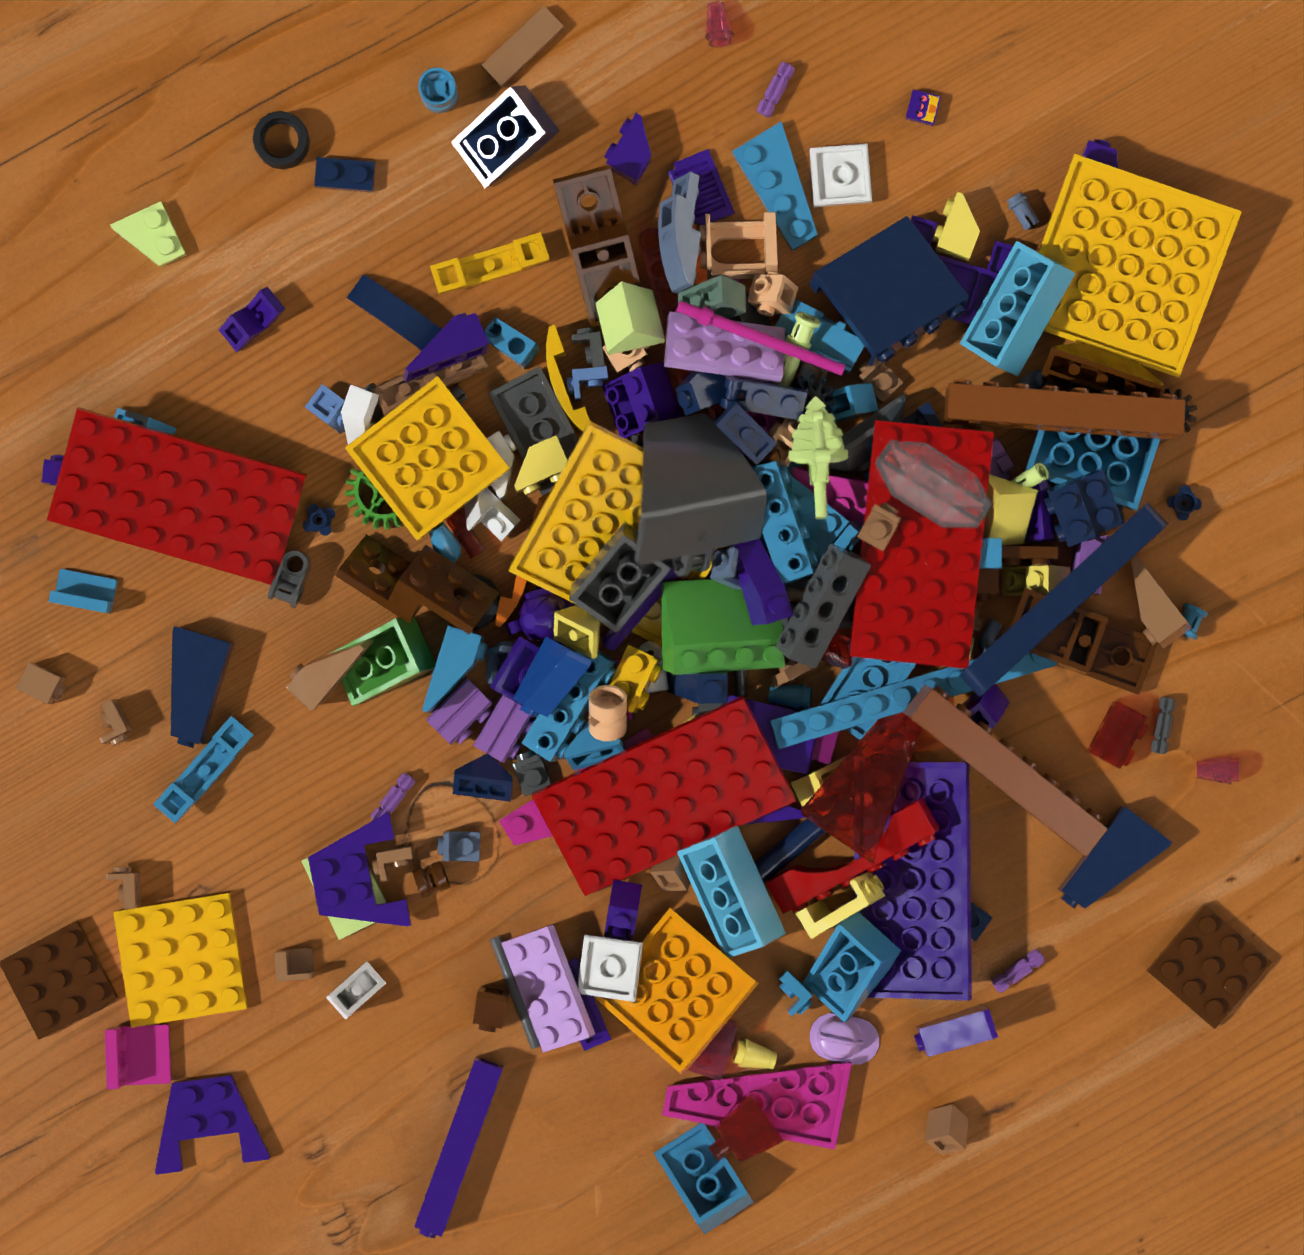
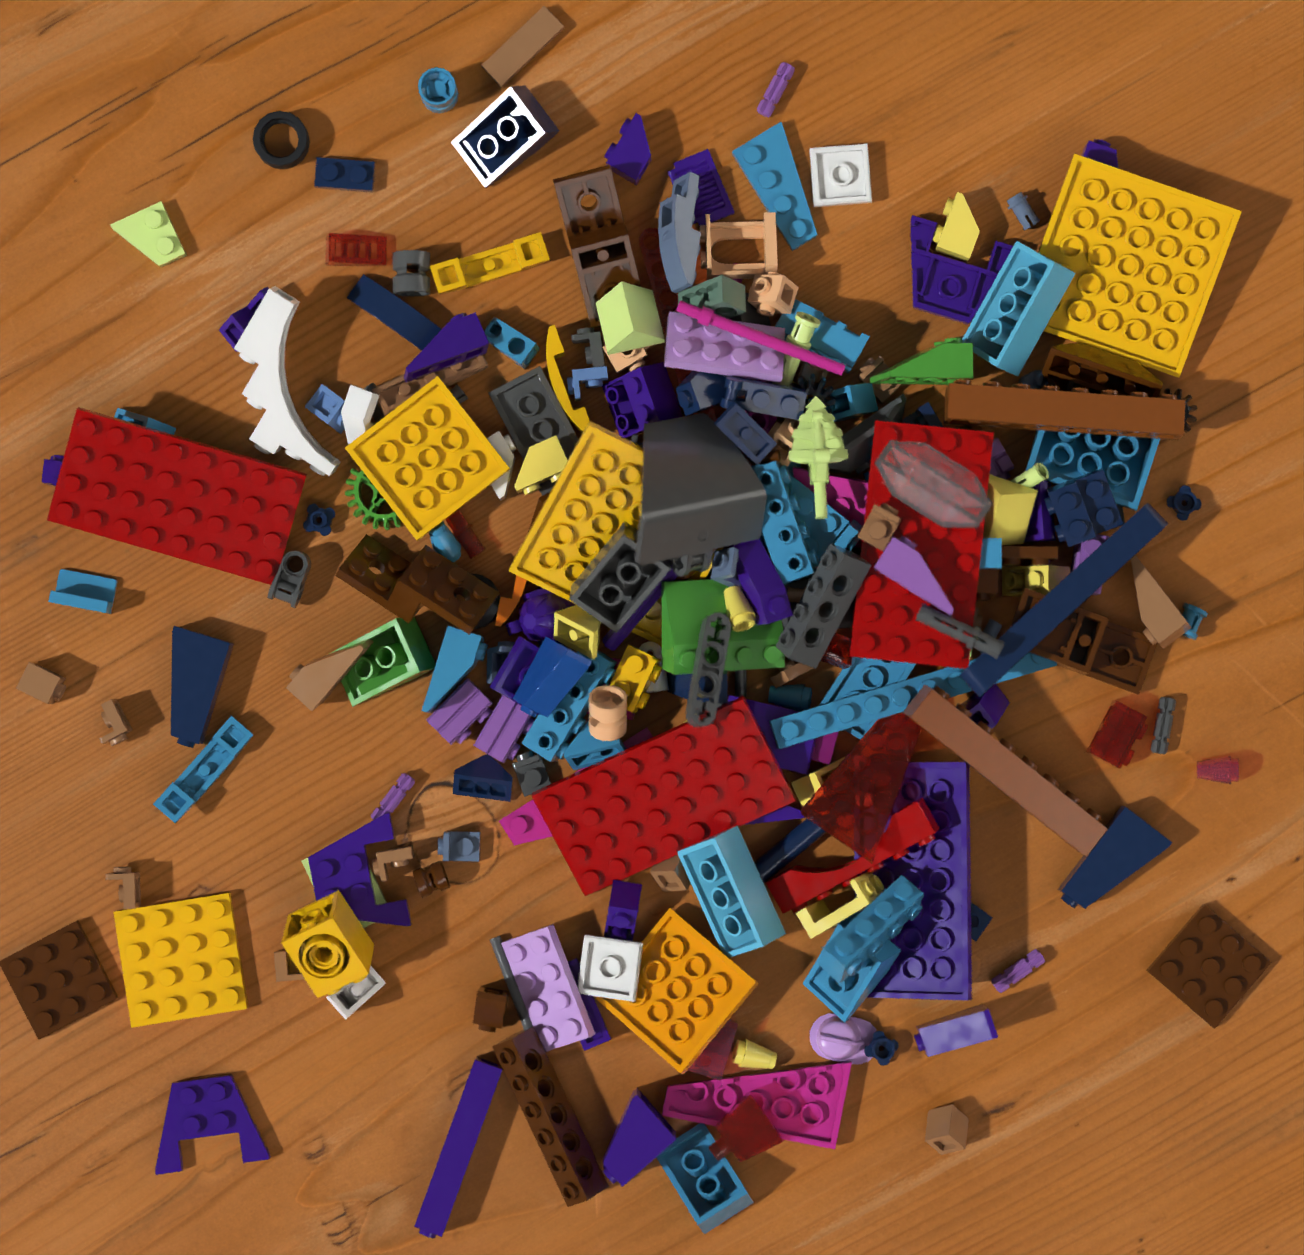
dark pink bracket [105,1024,171,1089] -> none
white slope [464,488,521,542] -> none
clear pink cone [705,1,734,47] -> none
dark azure bracket [779,968,813,1016] -> none
dark blue panel [809,216,969,366] -> none
dark purple tile [905,89,941,126] -> none
none -> white arch [234,286,341,476]
none -> yellow brick [281,890,374,998]
none -> clear red slope [325,233,387,266]
none -> dark grey wheel [392,250,430,297]
none -> reddish brown brick [492,1026,609,1207]
none -> dark purple slope [603,1087,676,1187]
none -> dark grey beam [686,612,731,728]
none -> light yellow cone [723,586,756,632]
none -> dark azure brick [818,875,924,984]
none -> dark blue plate [864,1031,899,1066]
none -> bright green slope [870,338,973,385]
none -> medium lavender slope [874,536,954,616]
none -> dark grey pin [916,603,1005,659]

